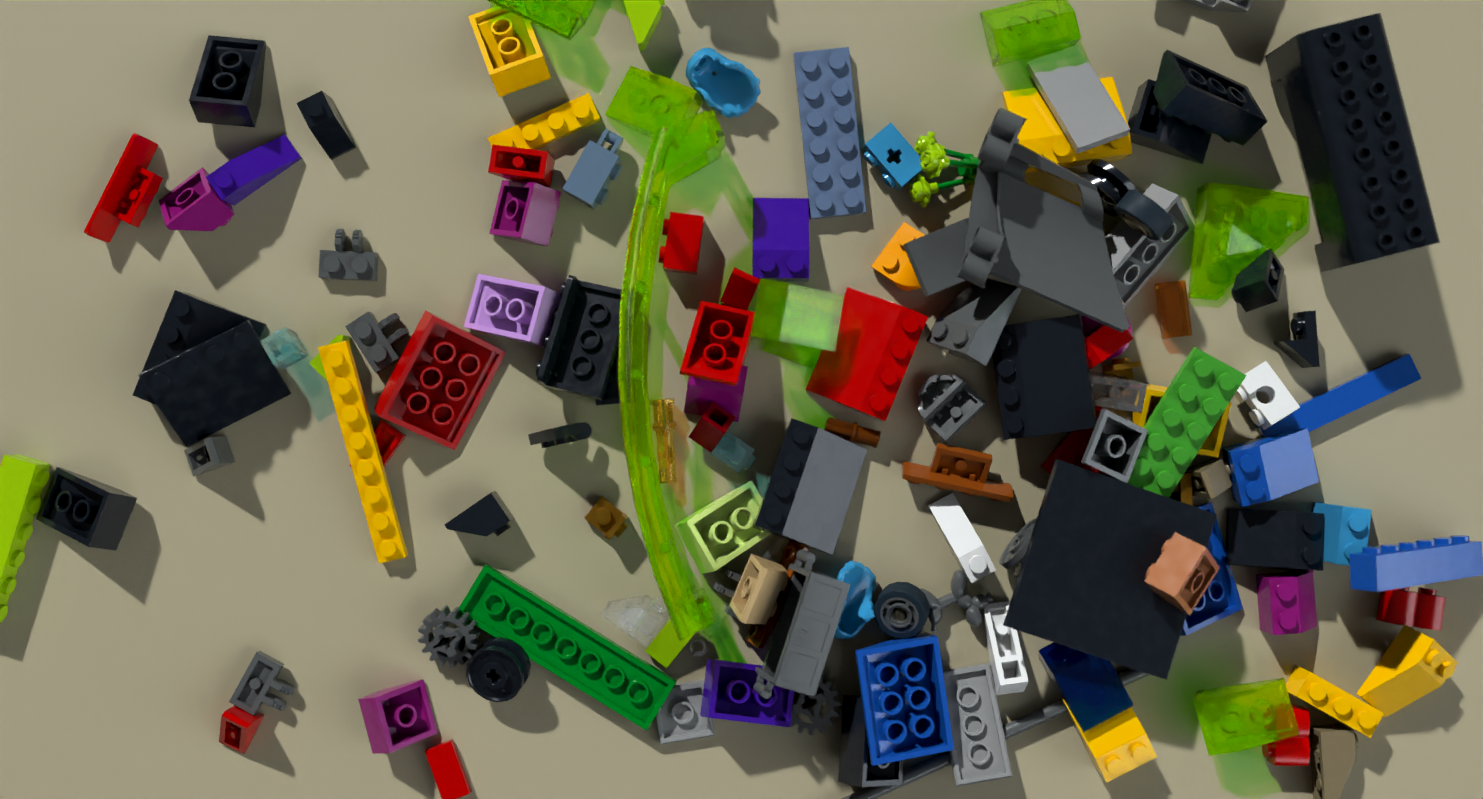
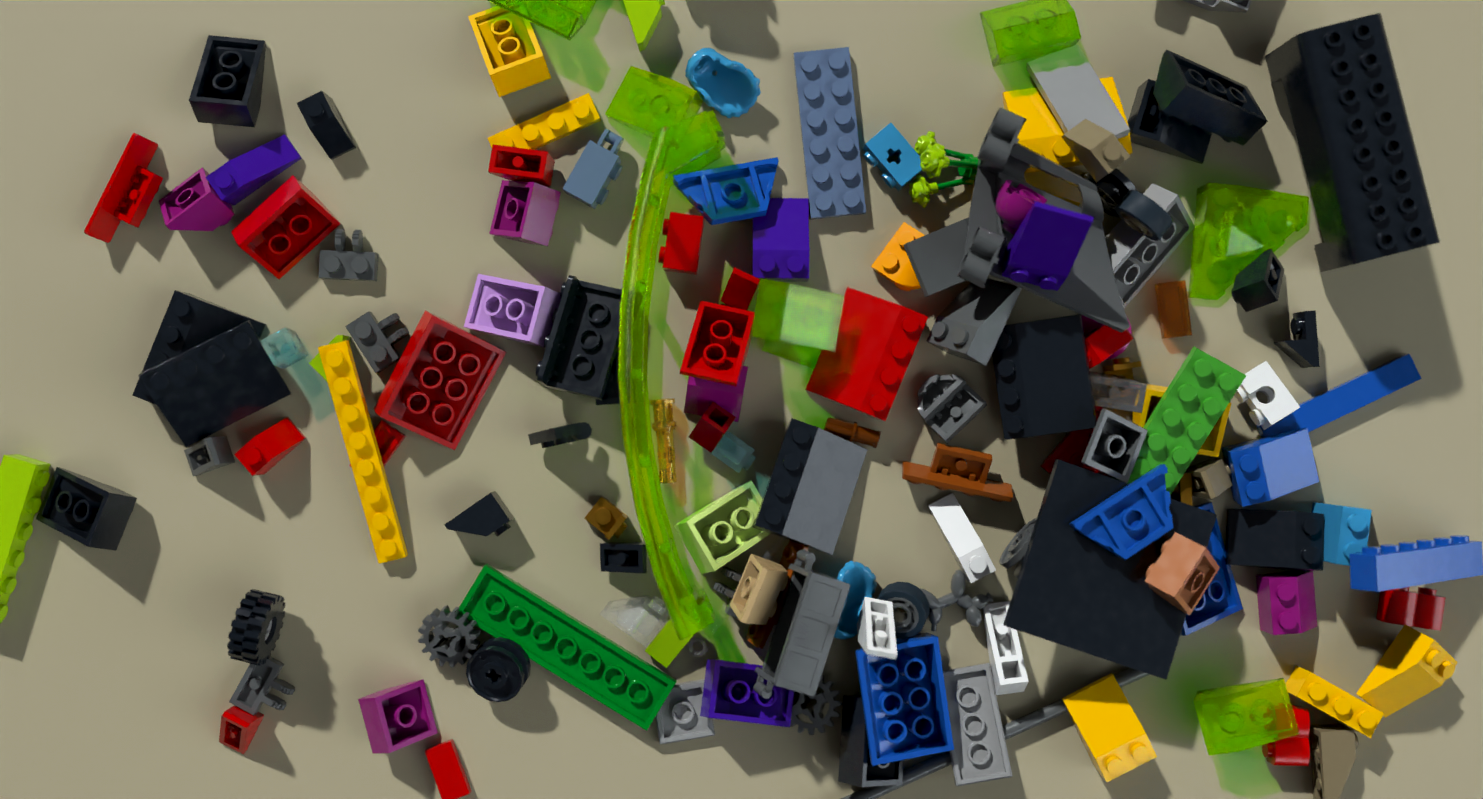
clear blue slope [1038,642,1134,733] -> none
none -> black bush [227,589,286,666]
none -> red slope [231,175,341,280]
none -> red slope [234,417,306,476]
none -> black slope [600,541,647,573]
none -> blue wing [673,157,779,225]
none -> white slope [857,597,897,659]
none -> magenta cylinder [995,180,1053,234]
none -> dark purple slope [1002,201,1093,291]
none -> dark tan slope [1062,119,1131,182]
none -> blue wing [1069,464,1173,560]

